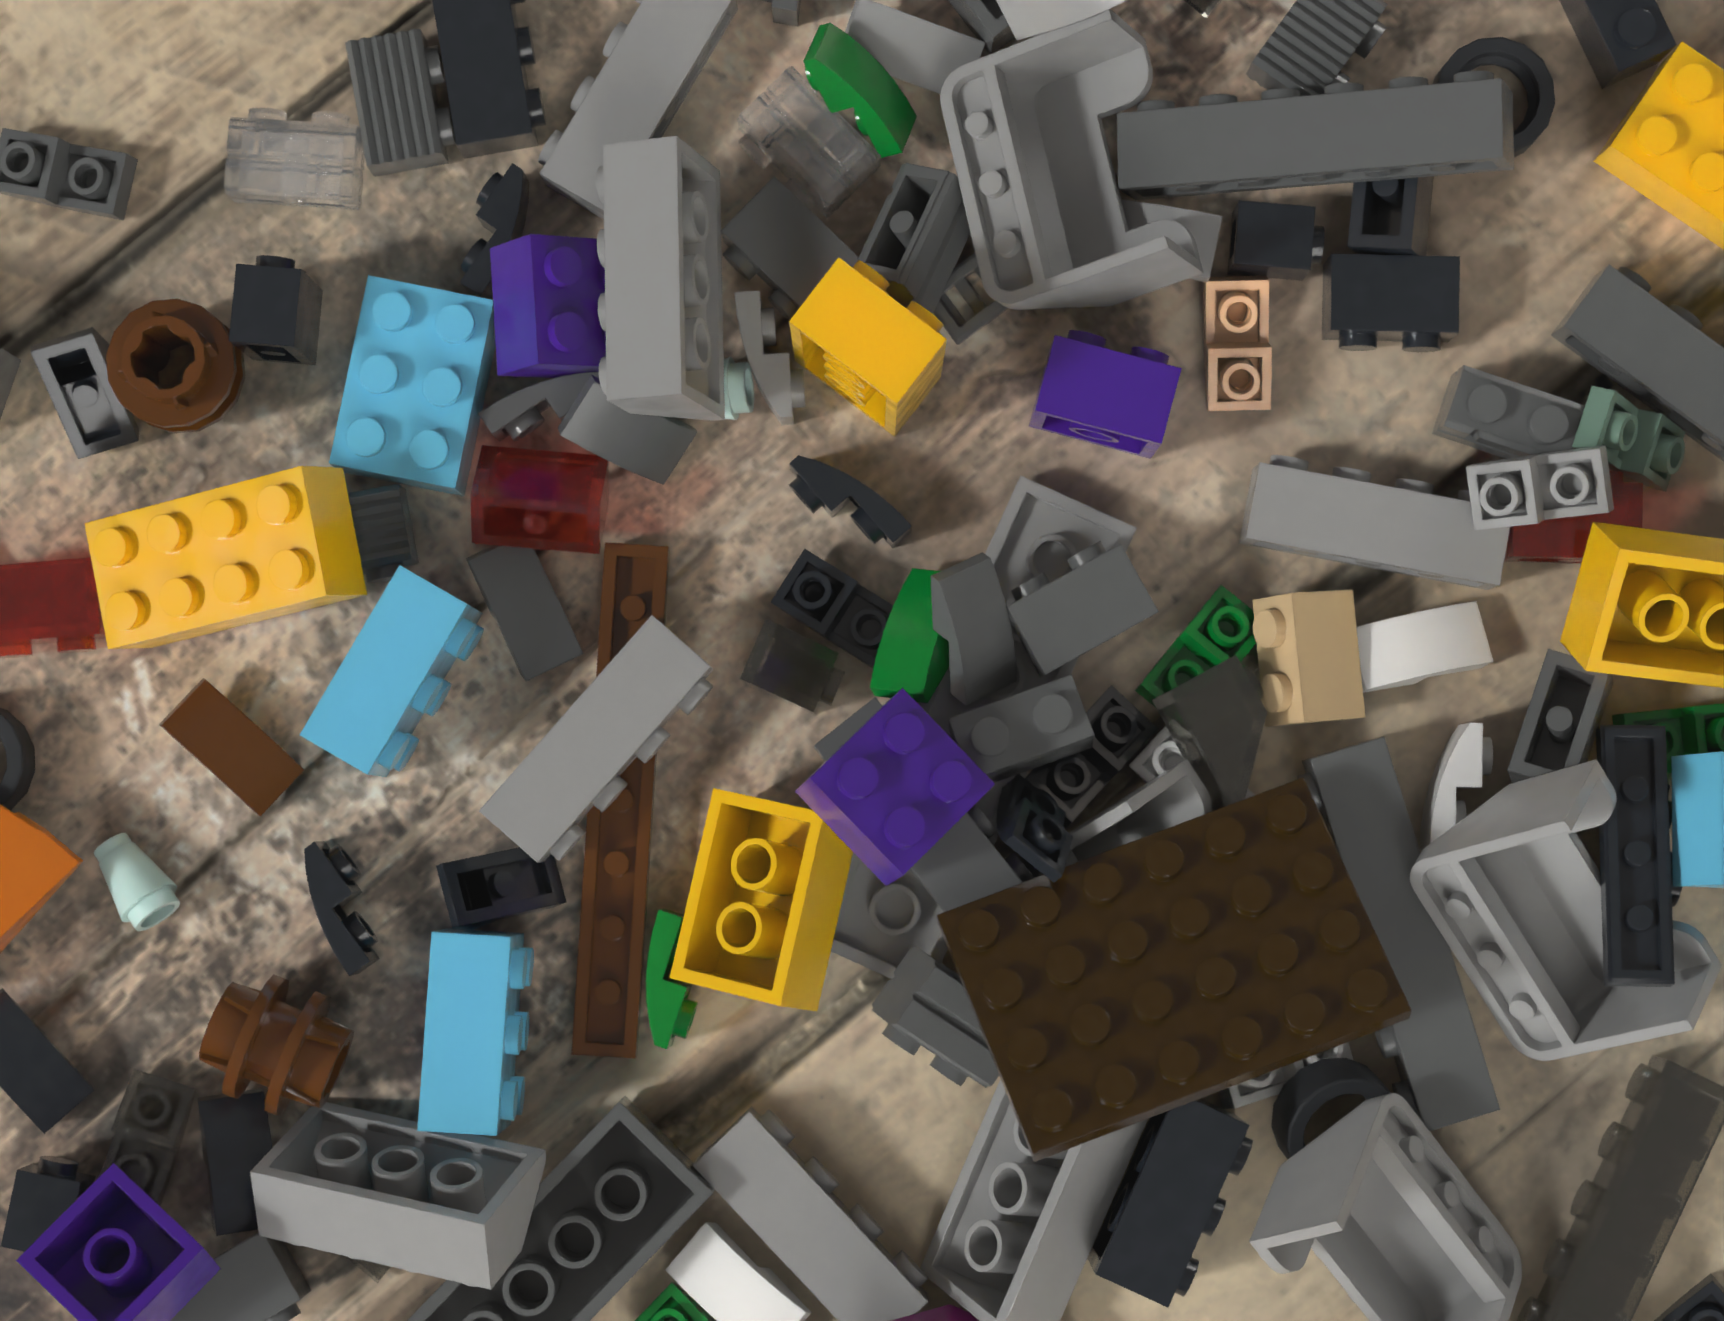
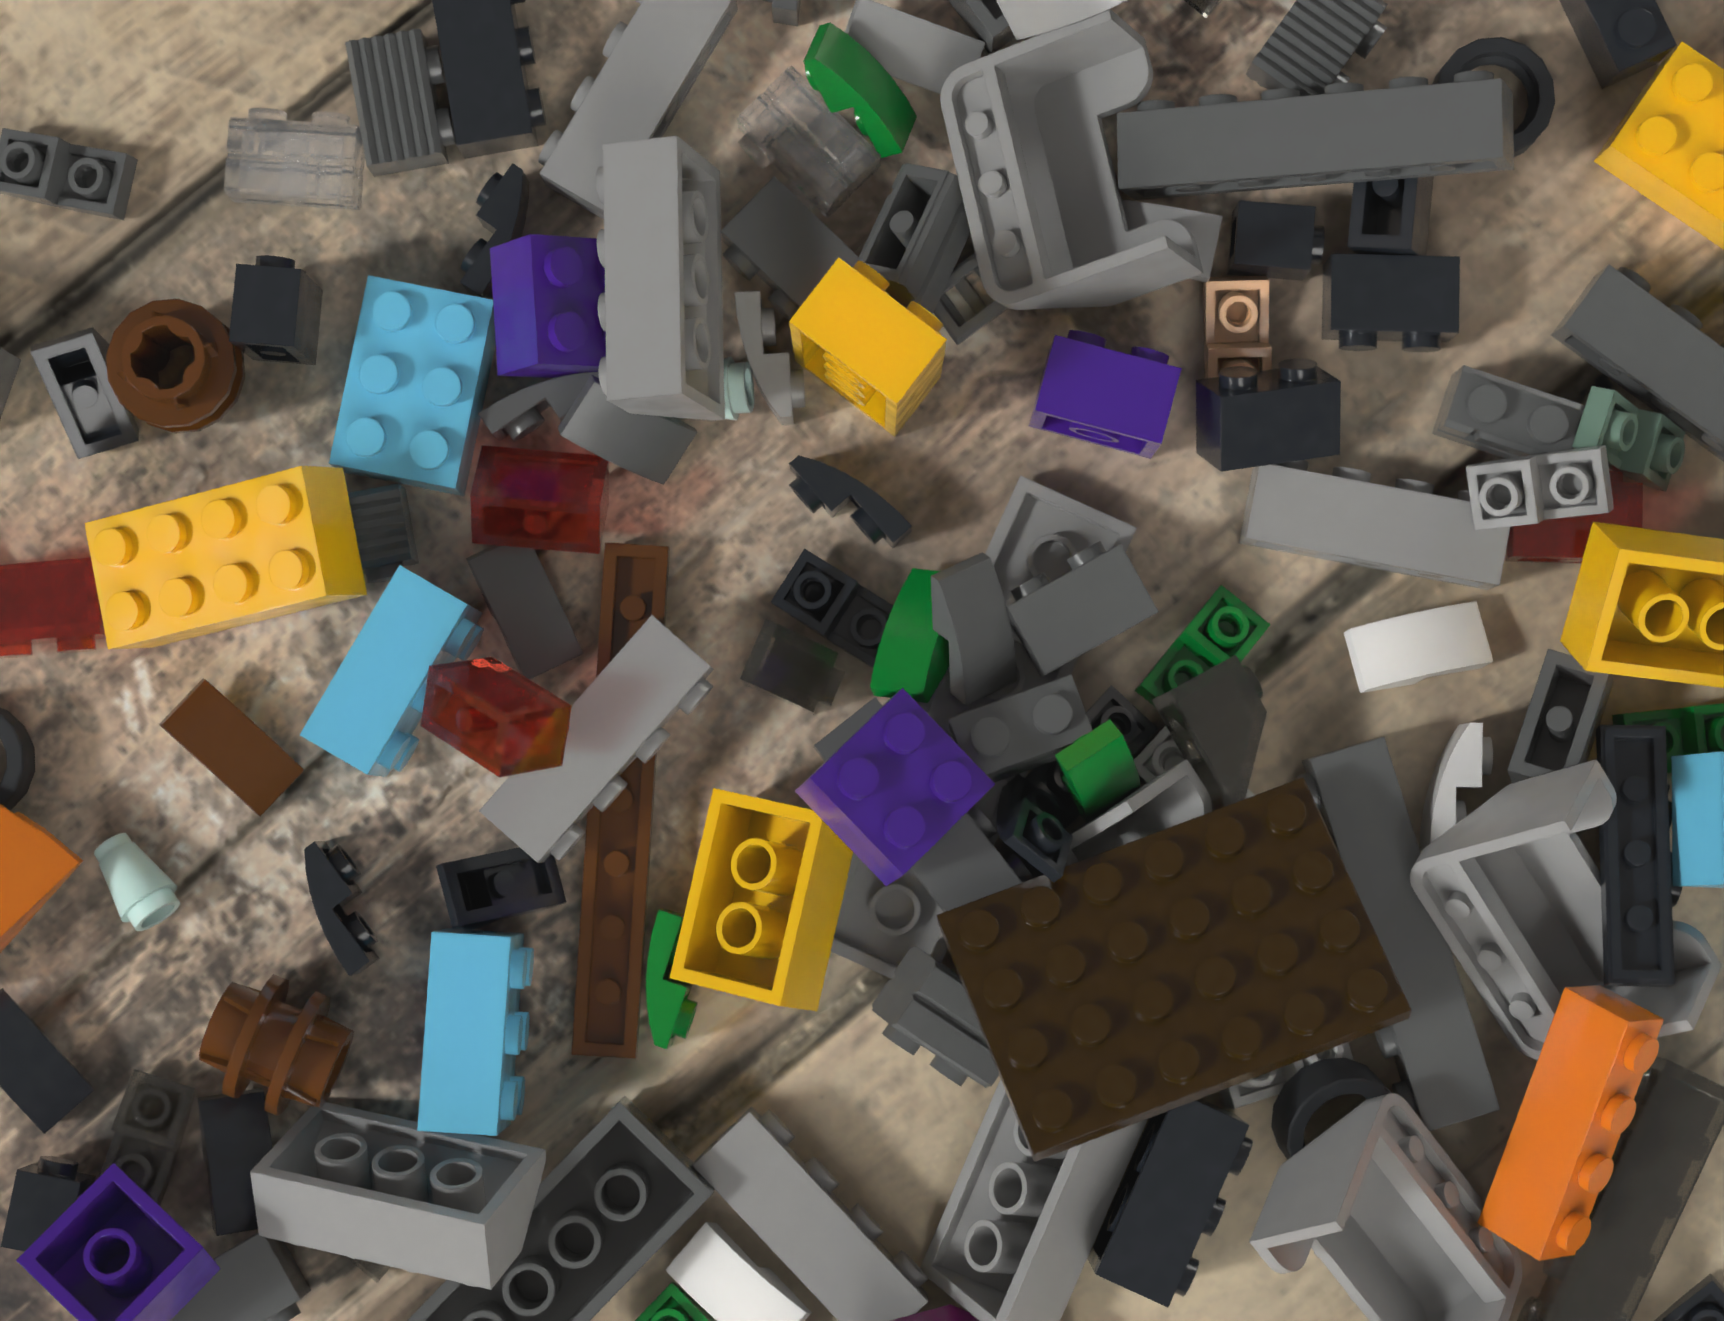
tan brick [1252,590,1365,727] -> none
none -> clear red brick [421,657,572,777]
none -> green slope [1055,719,1140,822]
none -> black brick [1196,358,1341,472]
none -> orange brick [1477,985,1664,1261]

